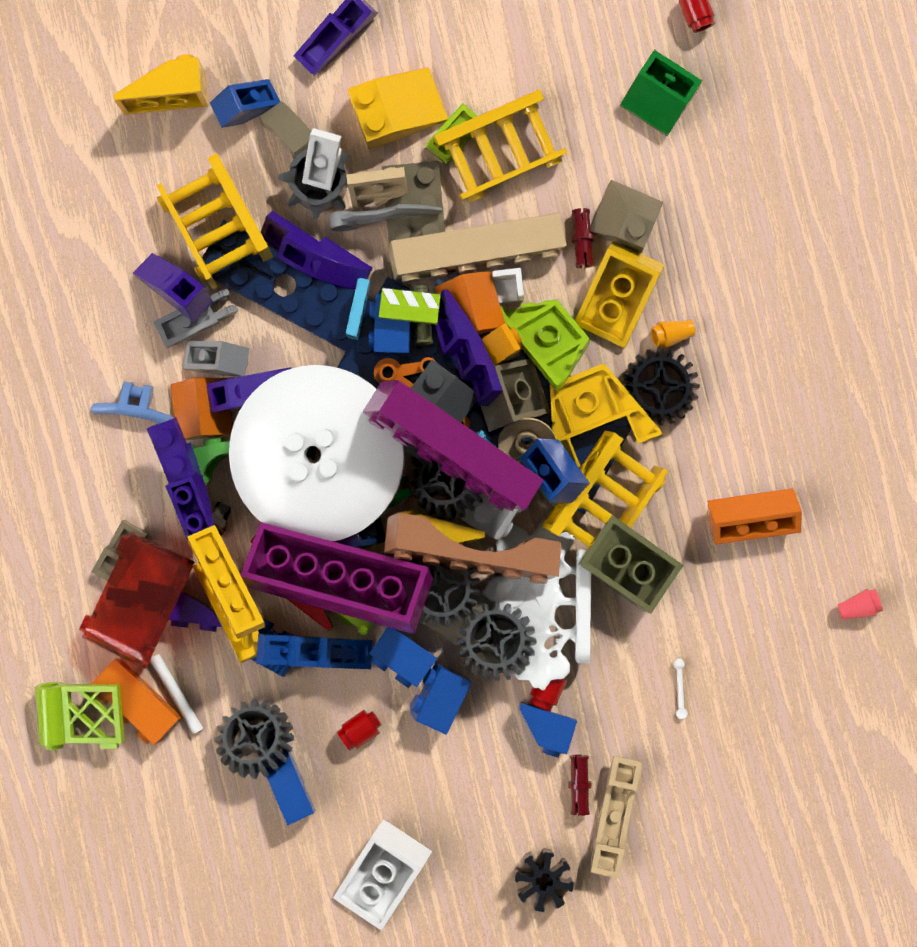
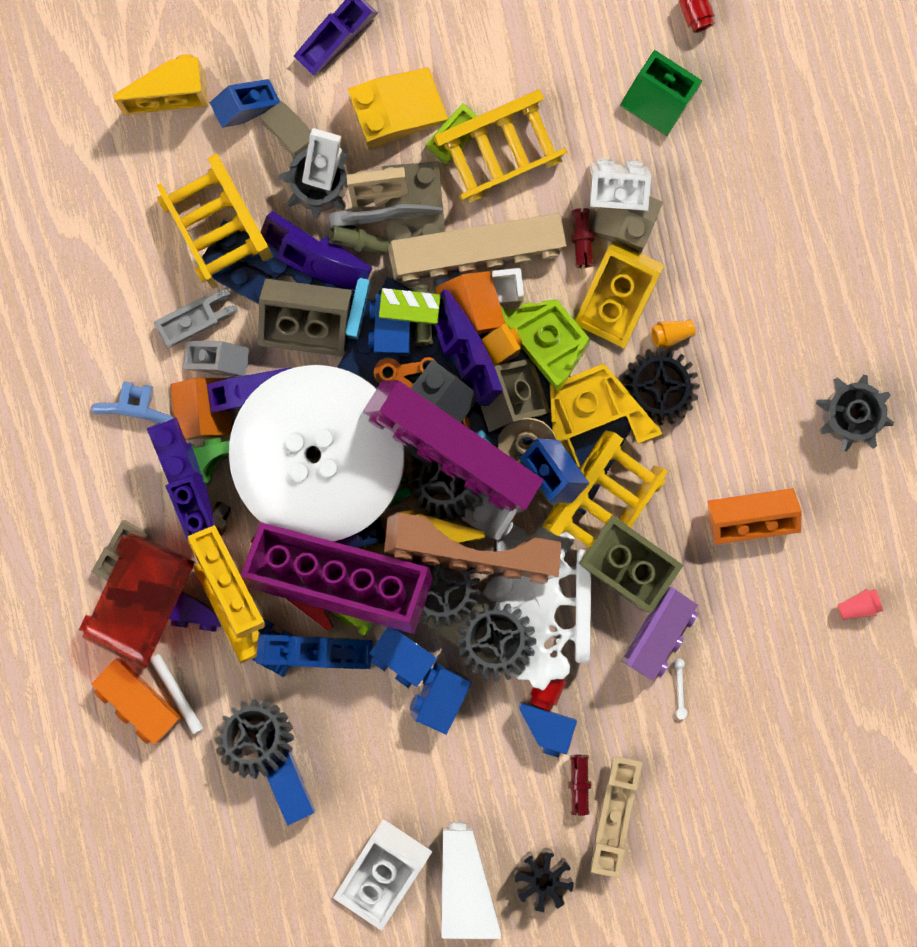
lime piece [34,682,125,750] -> none
dark purple slope [133,253,213,323] -> none
red brick [337,709,382,751] -> none
none -> dark tan slope [258,278,352,357]
none -> olive pin [329,225,389,256]
none -> white slope [442,822,501,939]
none -> white bracket [590,159,651,211]
none -> medium lavender slope [621,587,699,681]
none -> dark grey brick [816,374,894,452]

